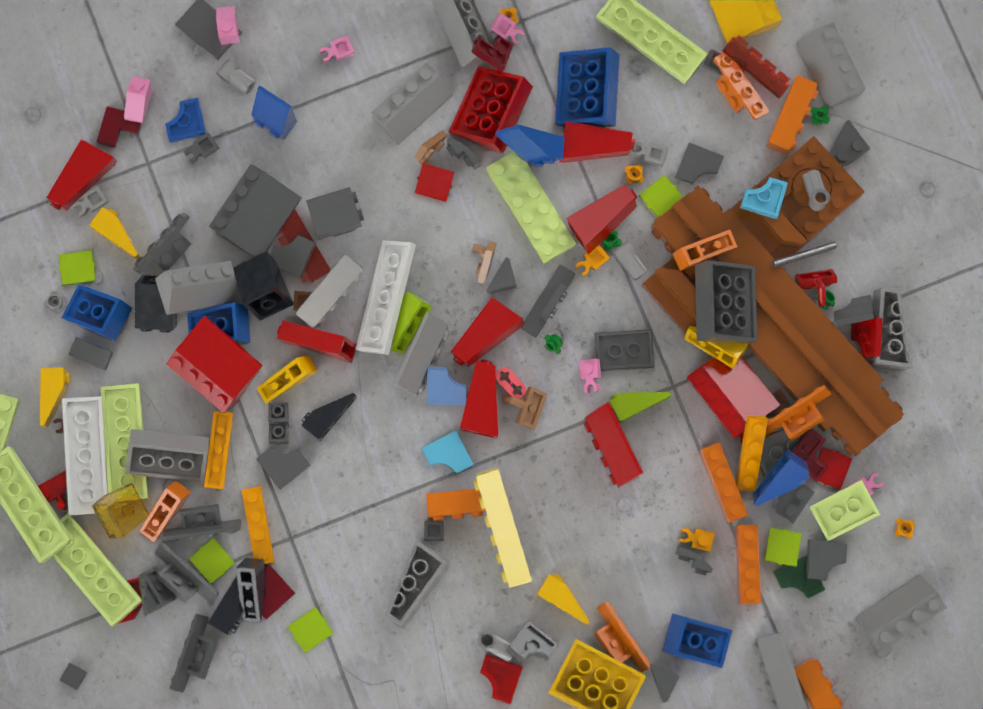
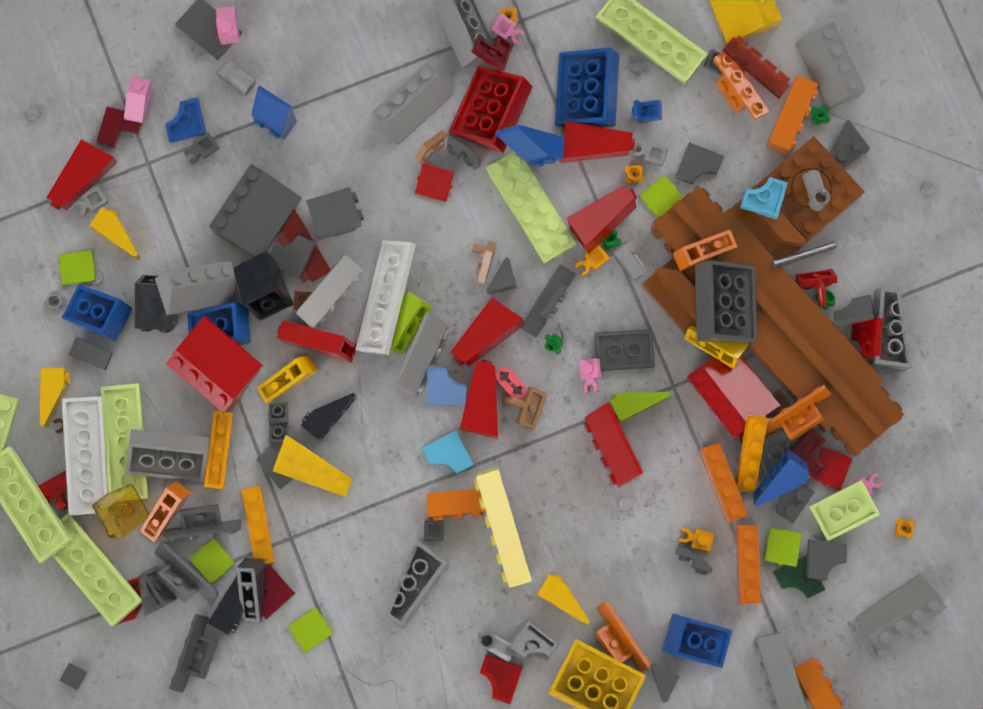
dark grey bracket [133,213,191,274] -> none
bright pink plate [319,36,355,63] -> none
none -> yellow wing [273,435,352,497]
none -> blue bracket [632,100,662,123]

